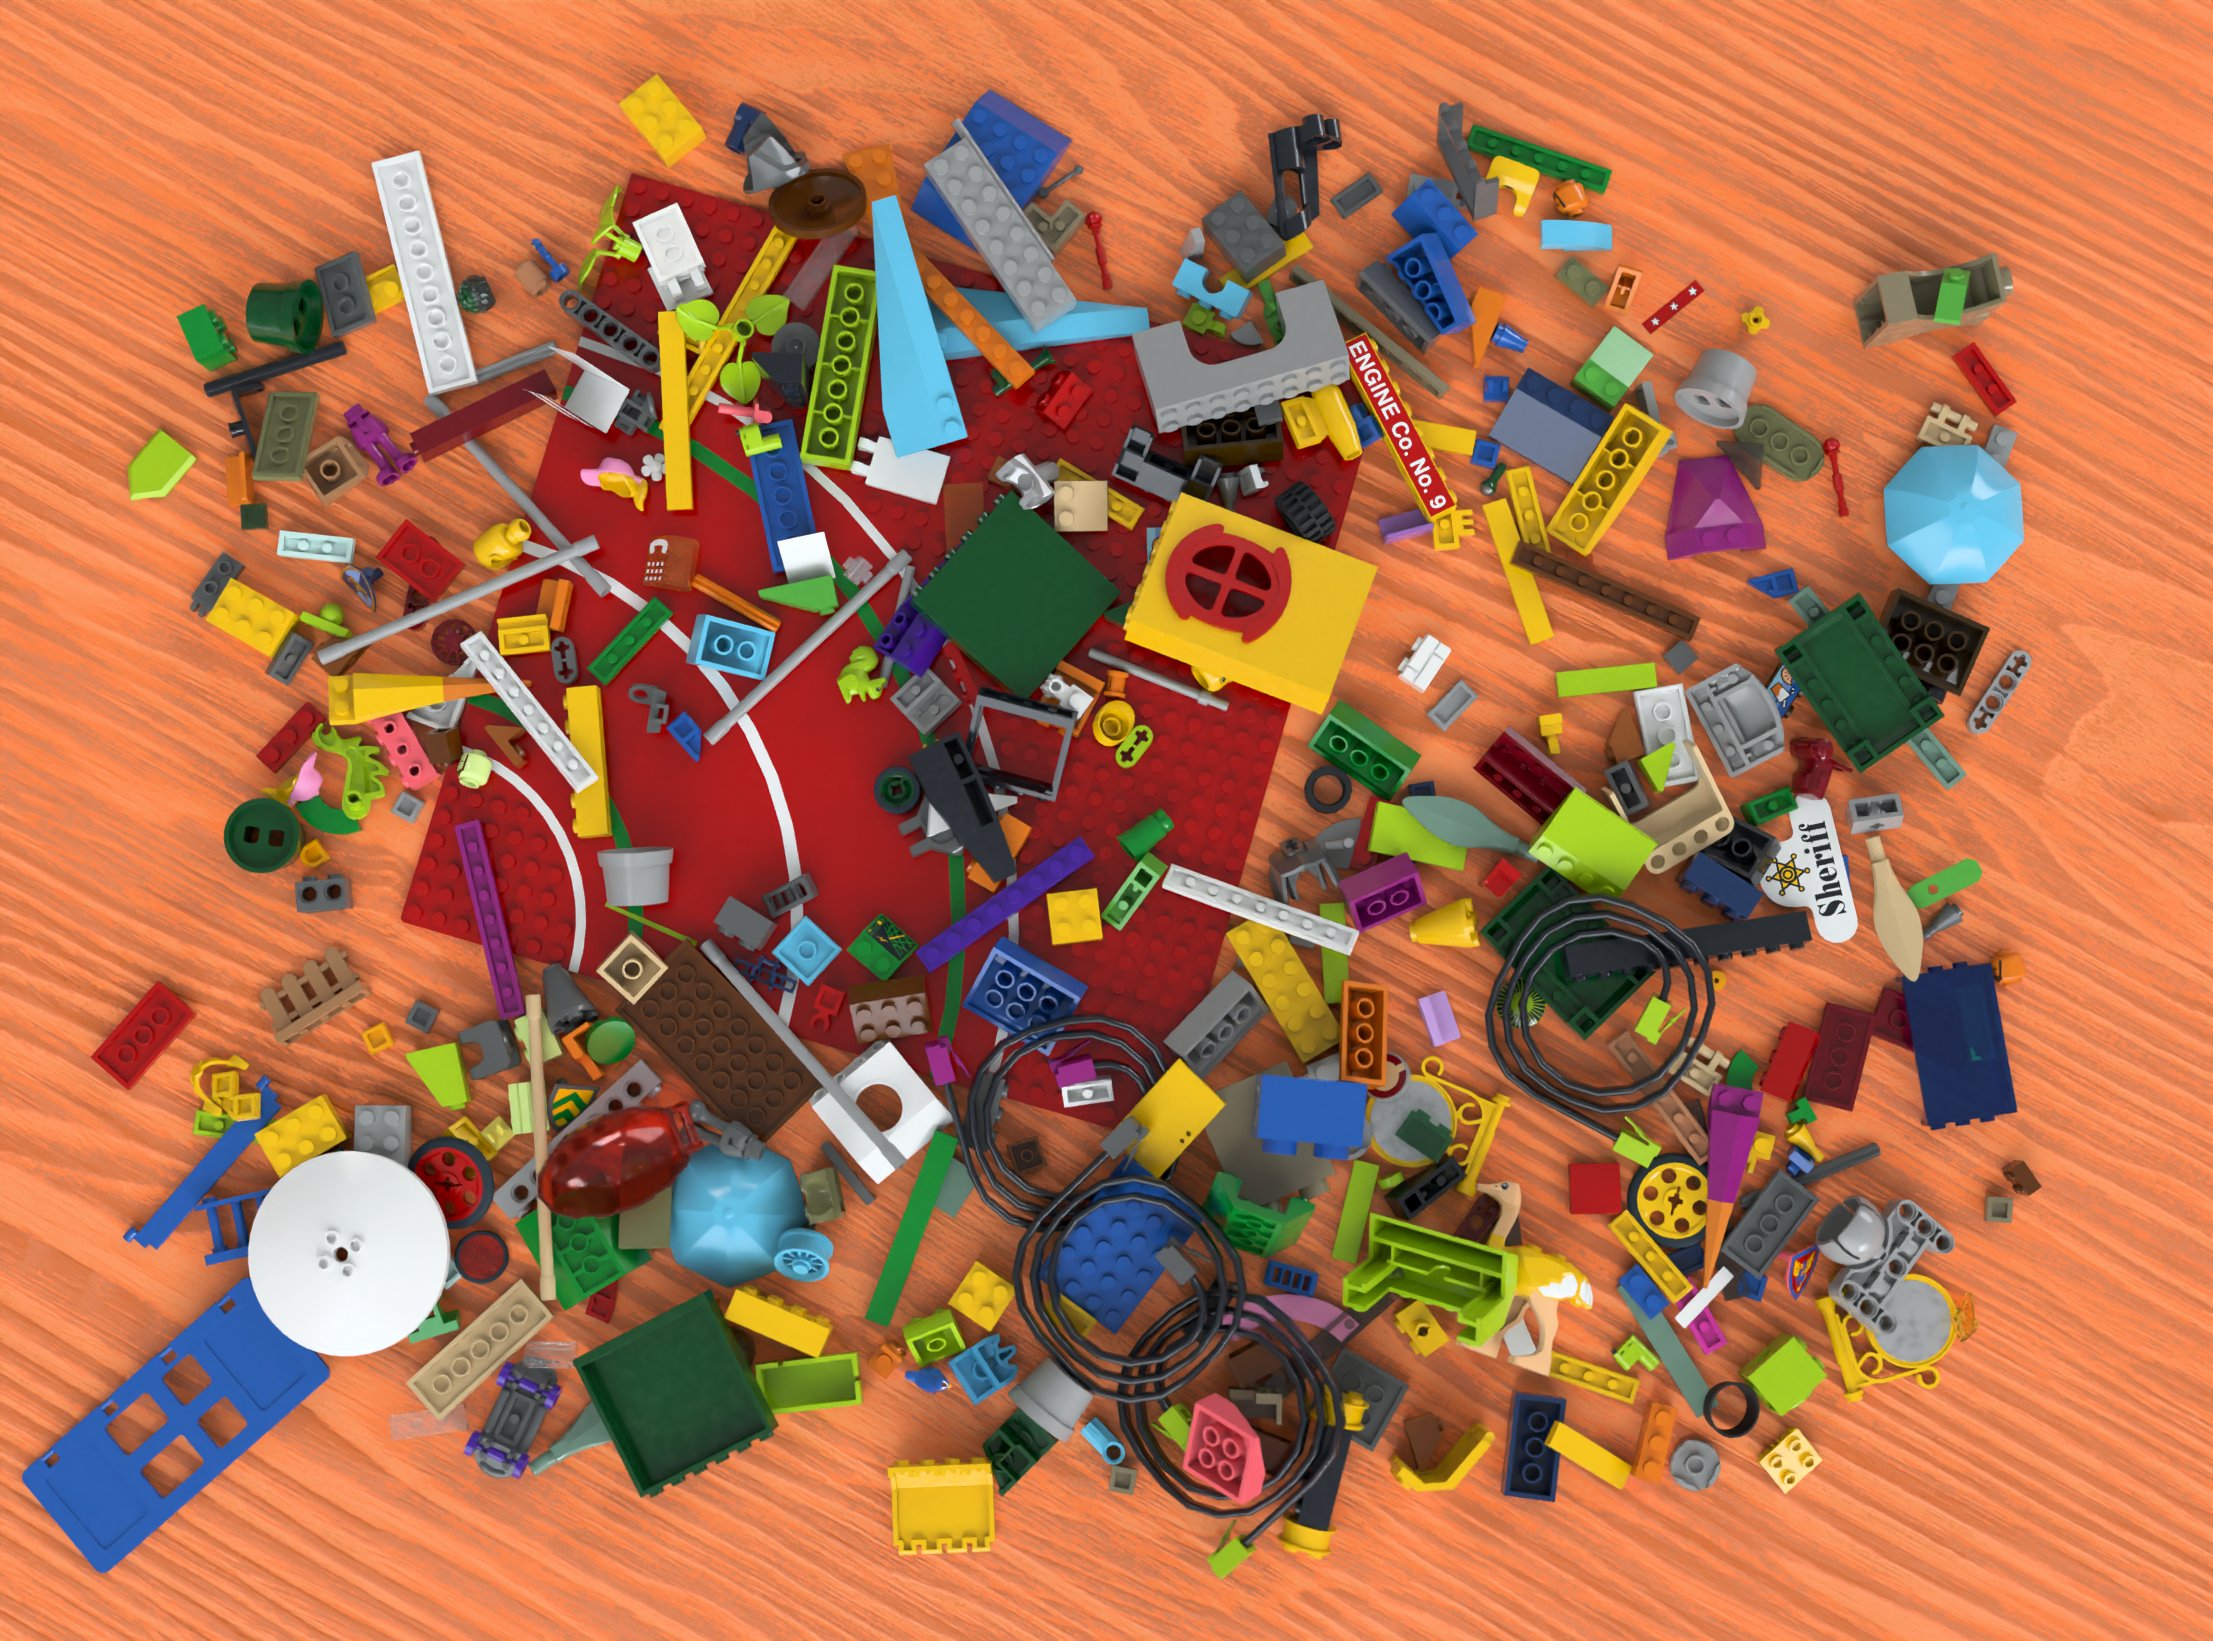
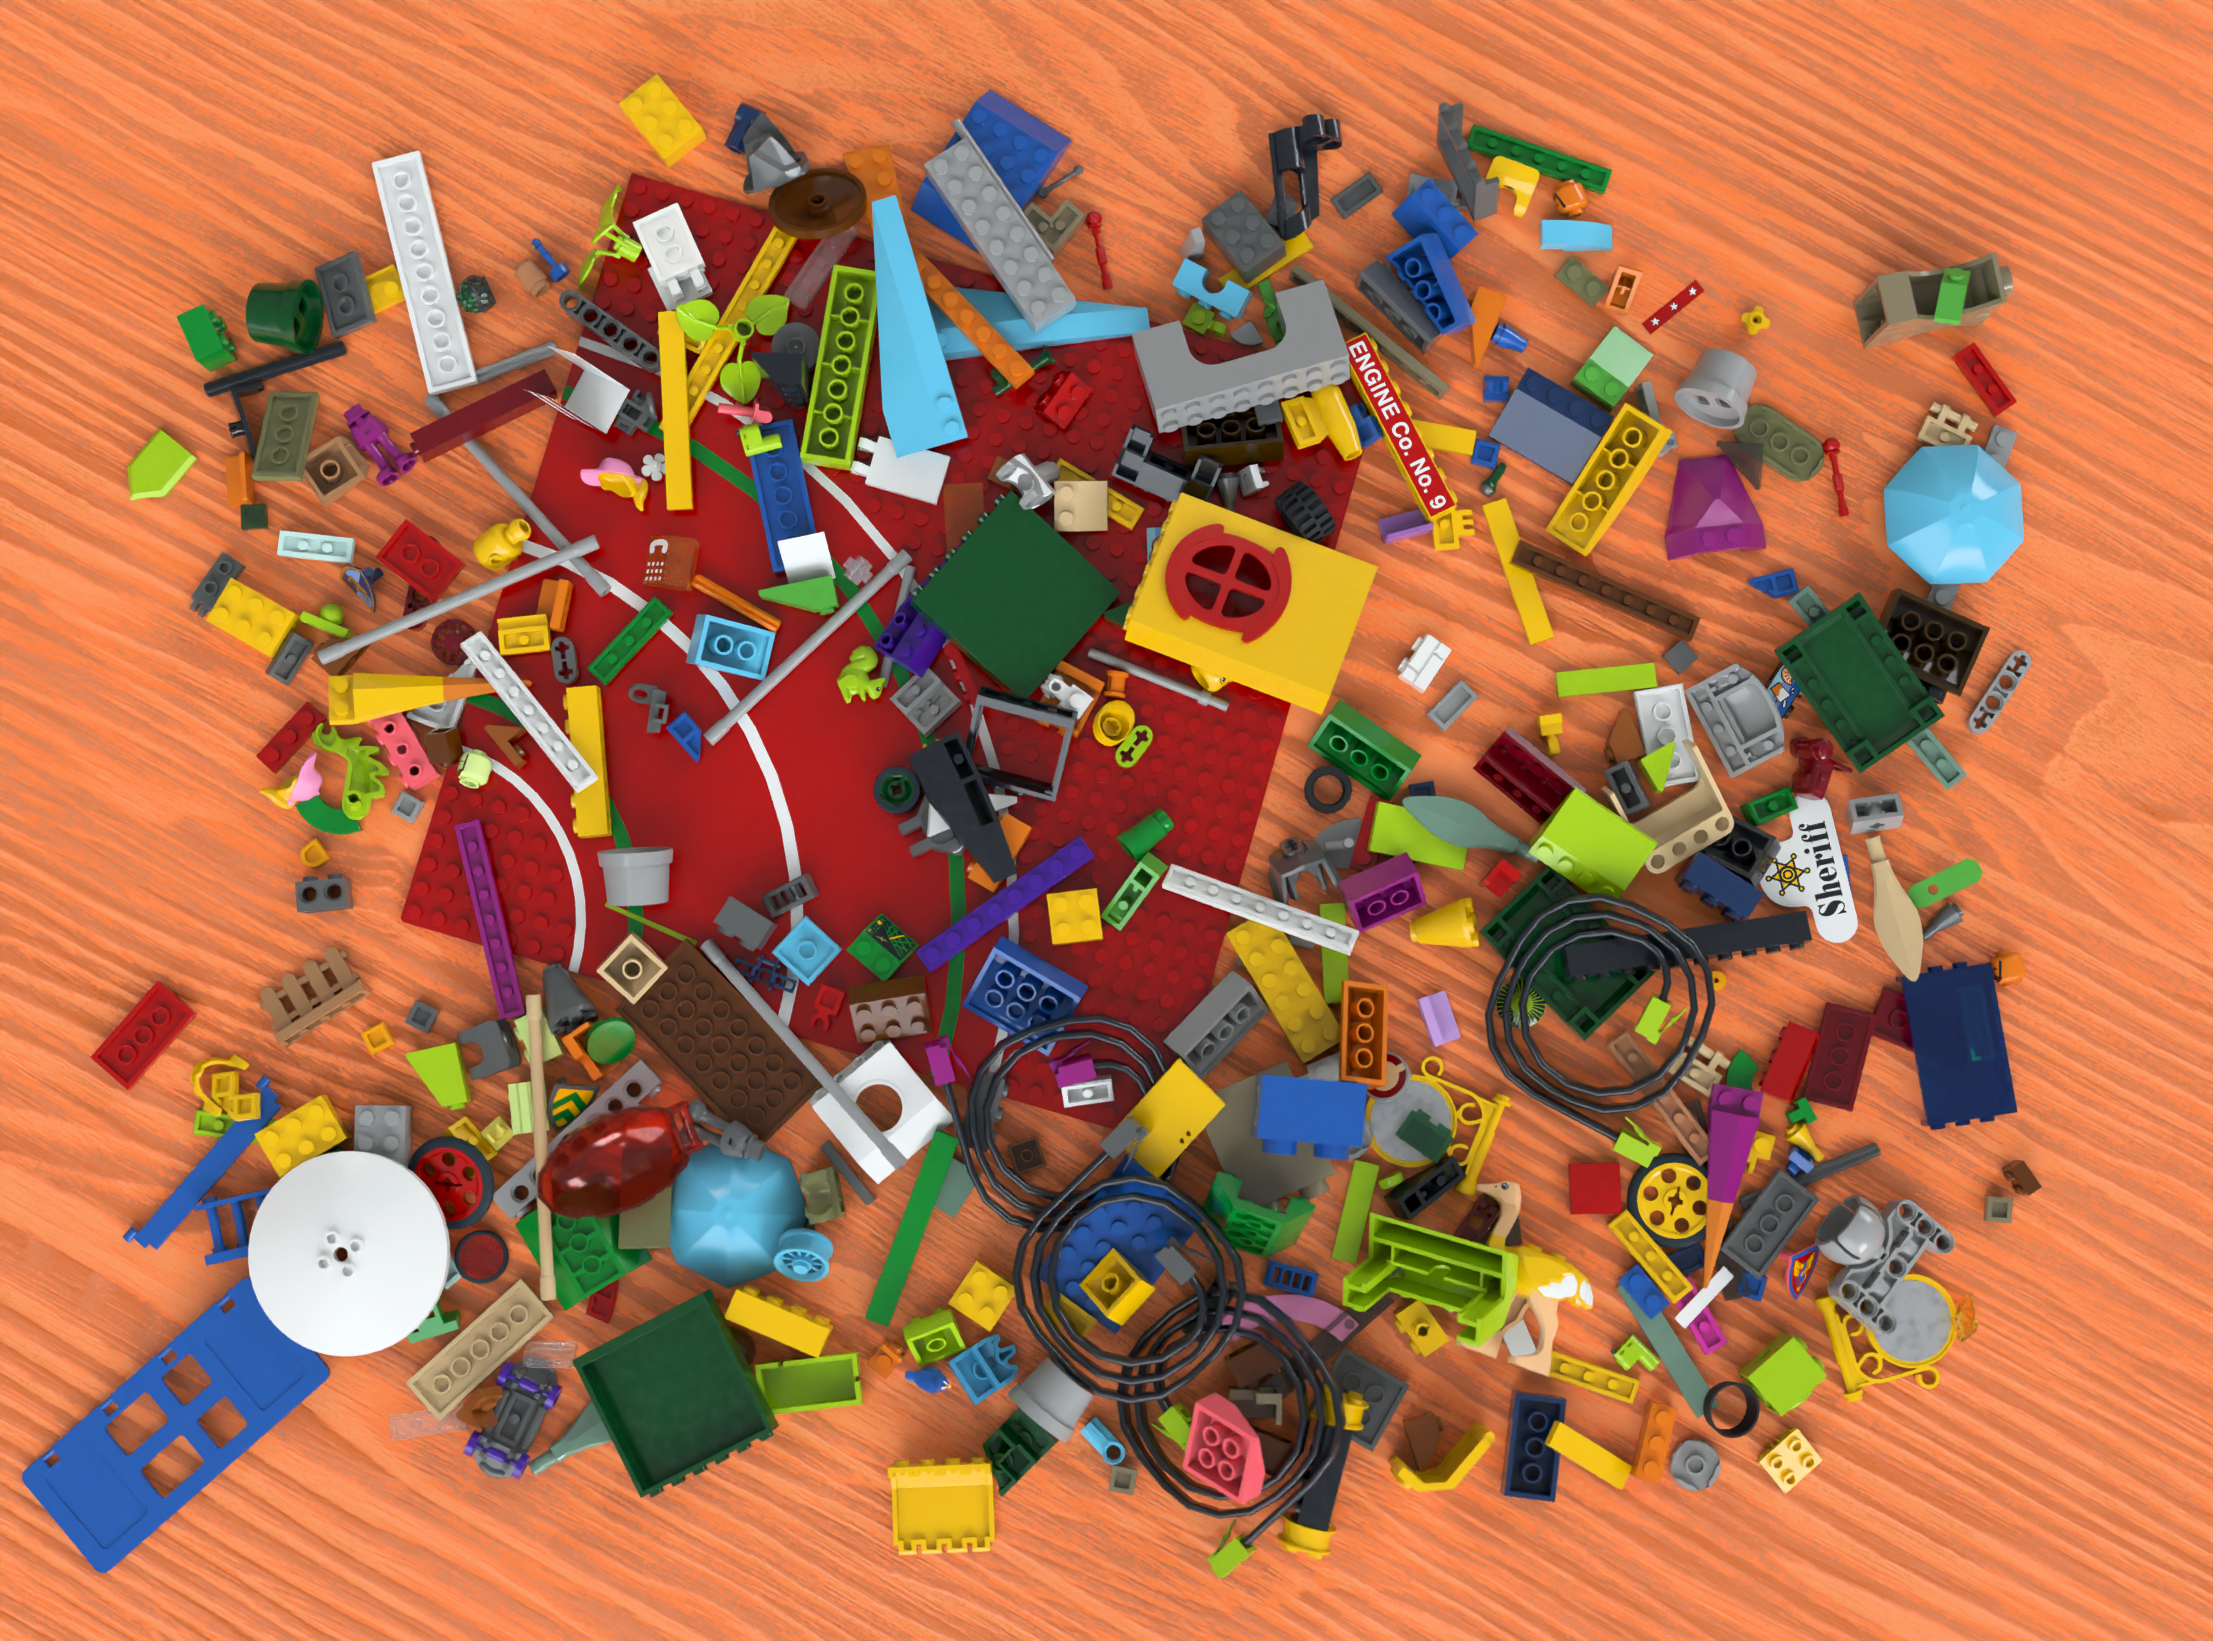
dark green piece [224,798,306,873] -> none
yellow tile [1504,465,1551,553] -> none
none -> dark orange slope [456,1386,504,1428]
none -> yellow slope [1079,1248,1156,1326]

